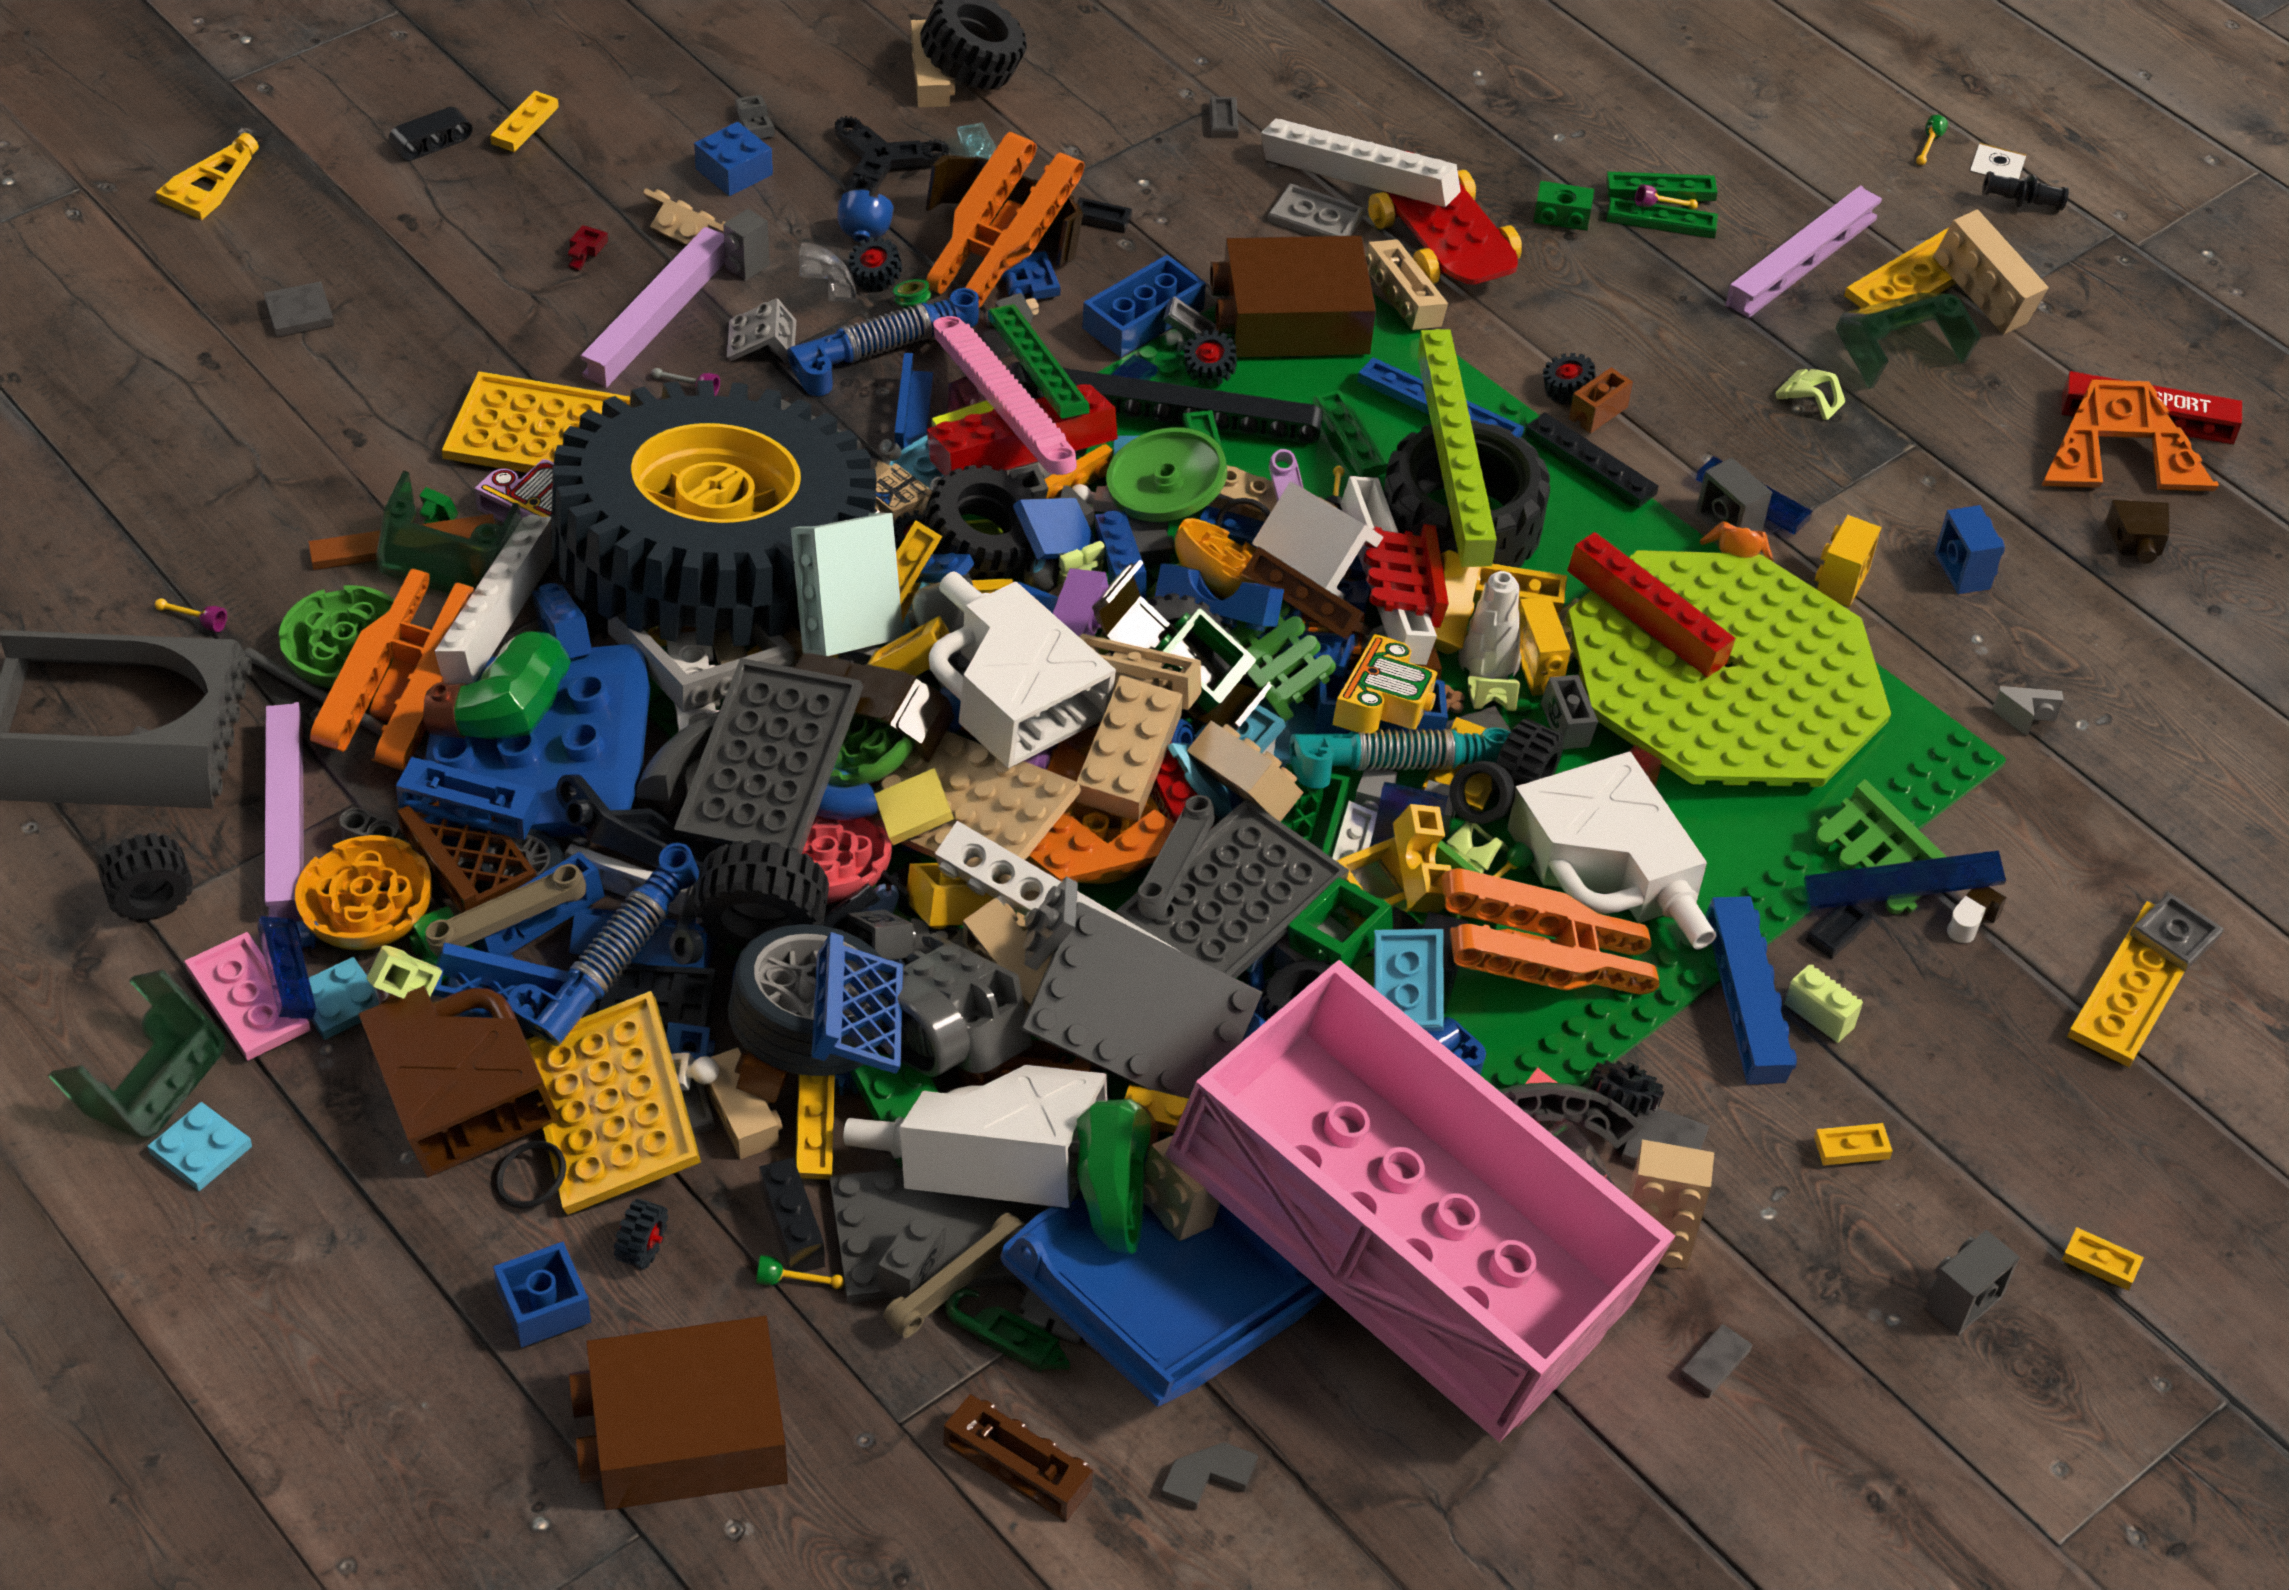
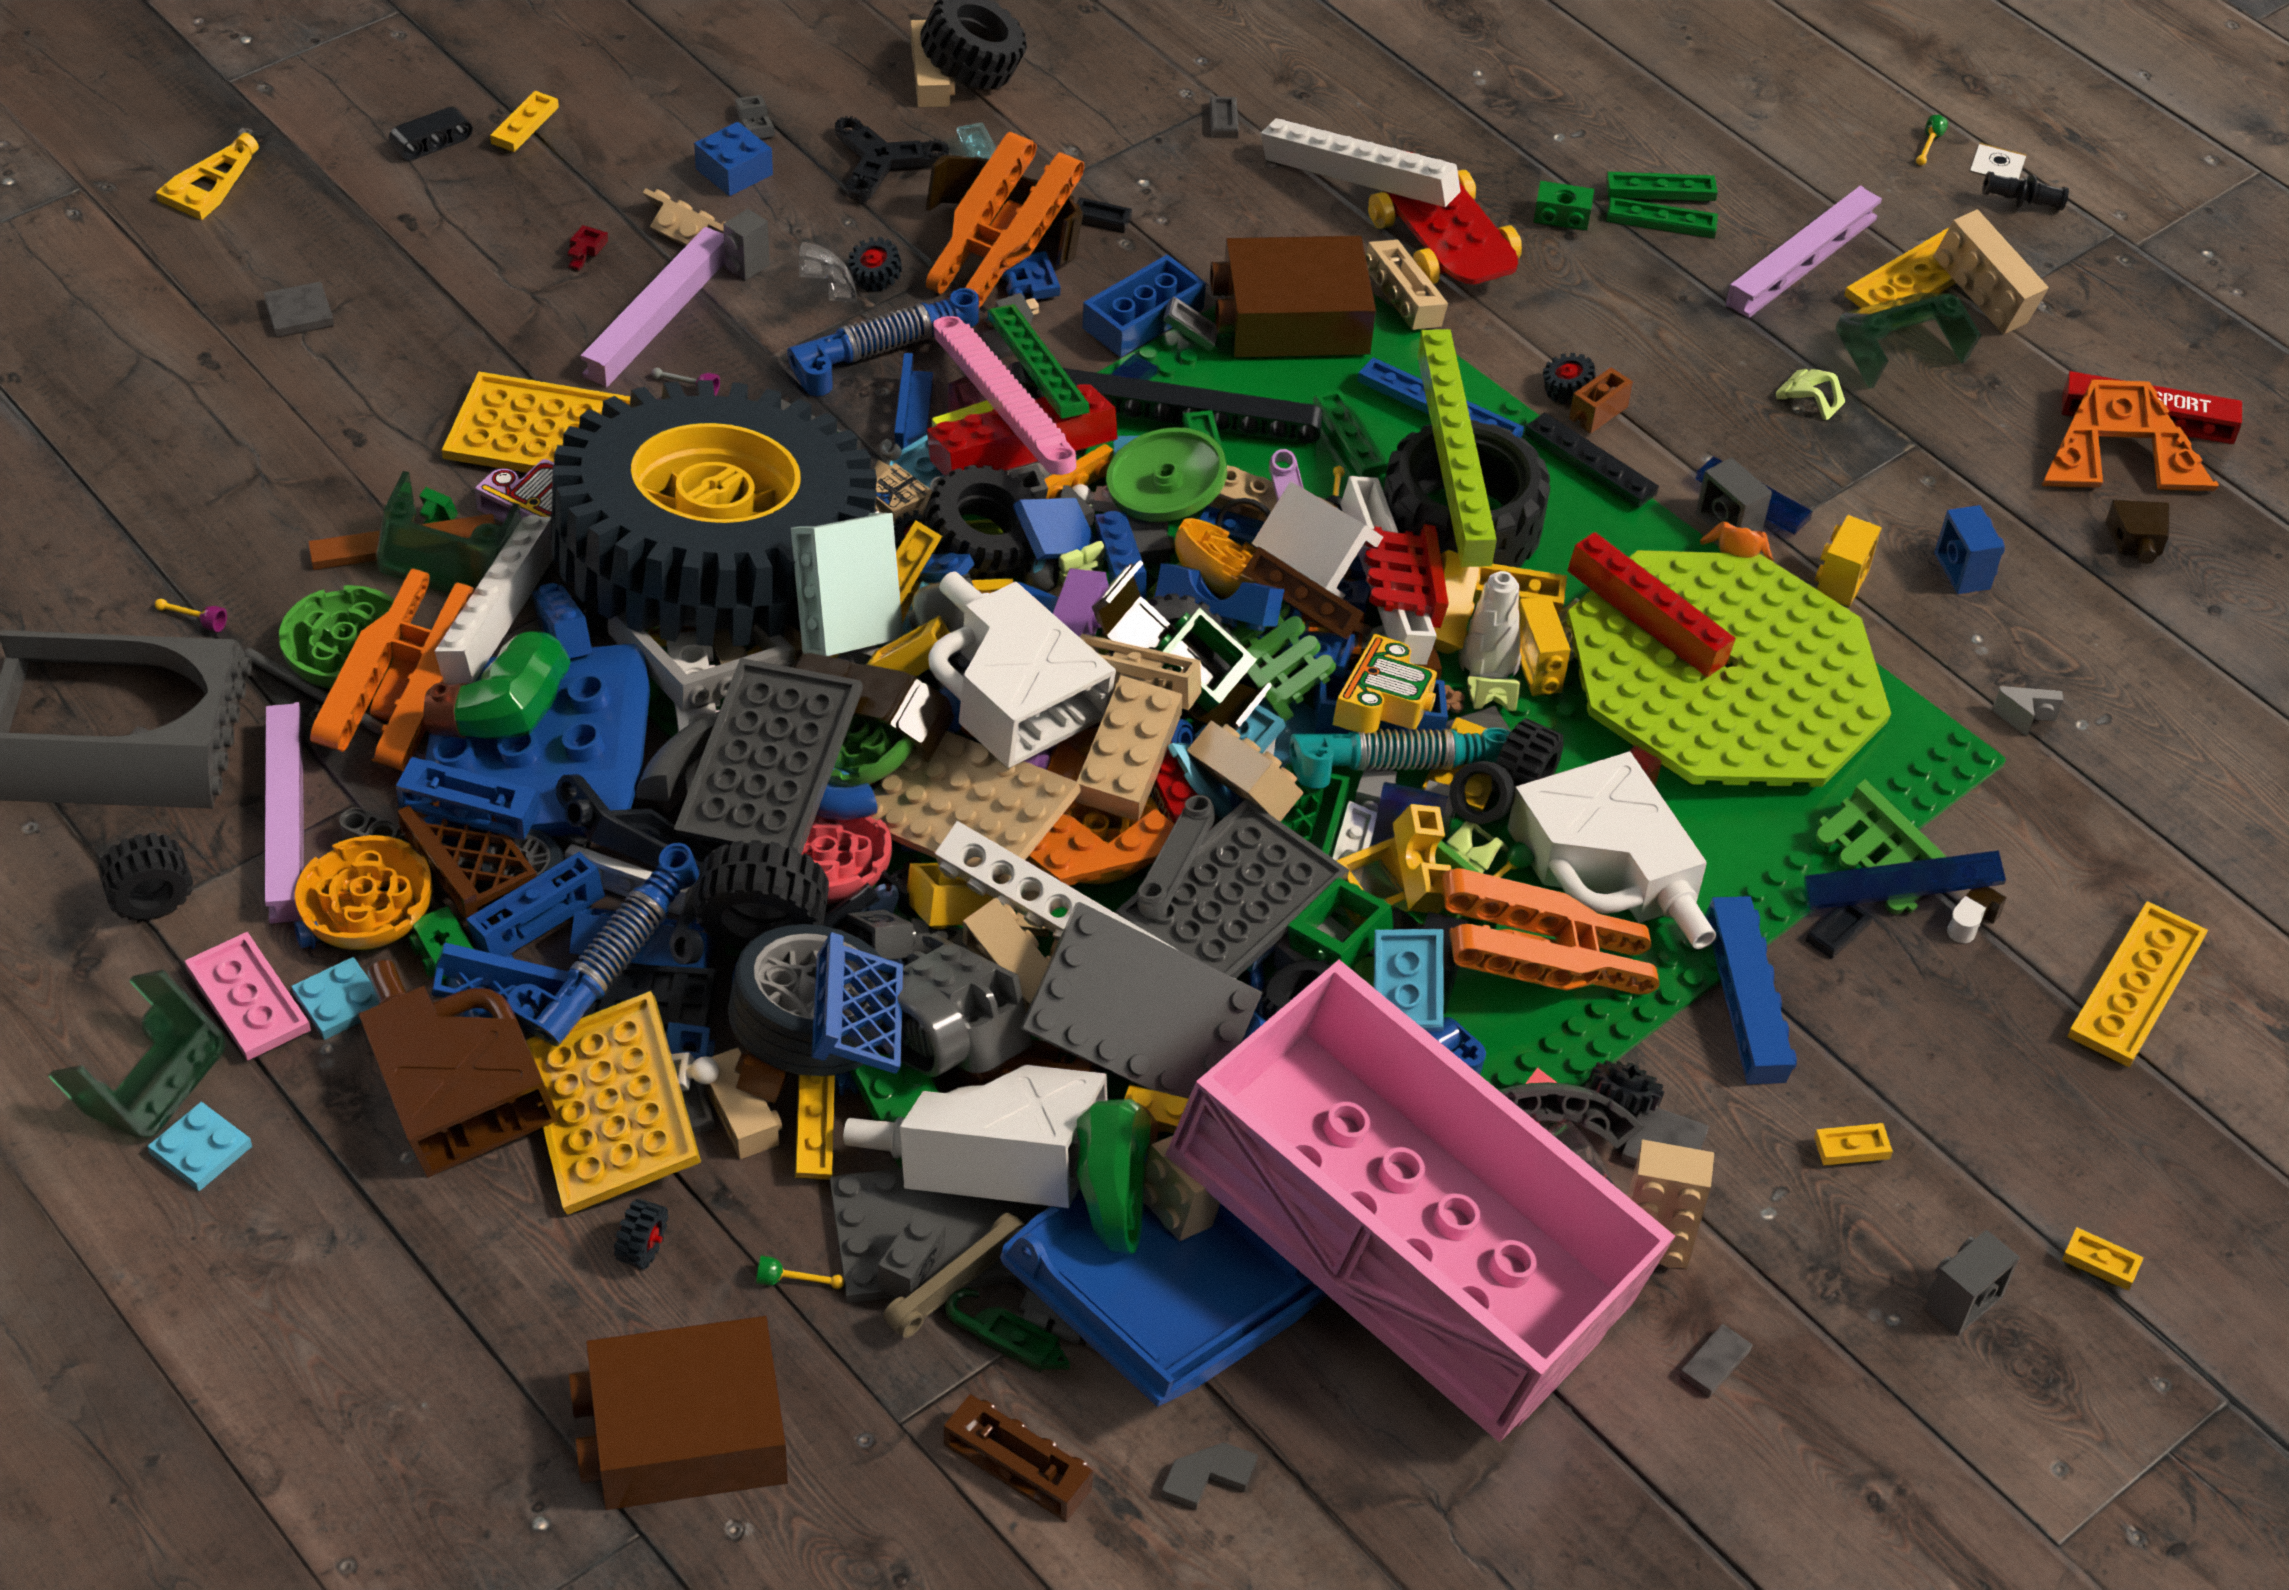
clear blue plate [257,916,316,1019] -> none
yellowish green brick [366,945,443,999] -> none
dark tan piece [425,864,586,957] -> none
blue brick [493,1242,591,1348] -> none
black tyre [495,1141,566,1209] -> none
light grey bracket [727,298,796,363] -> none
black brick [759,1157,825,1273] -> none
blue cylinder [837,190,894,243] -> none
light yellow tile [874,768,954,845] -> none
green piece [893,279,931,314] -> none
dark grey plate [1023,876,1078,971] -> none
black wheel [1184,330,1237,386] -> none
light grey tile [1268,183,1365,236] -> none
dark grey brick [1541,675,1598,749] -> none
magenta hinge [1635,184,1698,210] -> none
yellowish green brick [1784,965,1863,1043] -> none
flat silver tile [2130,892,2224,972] -> none

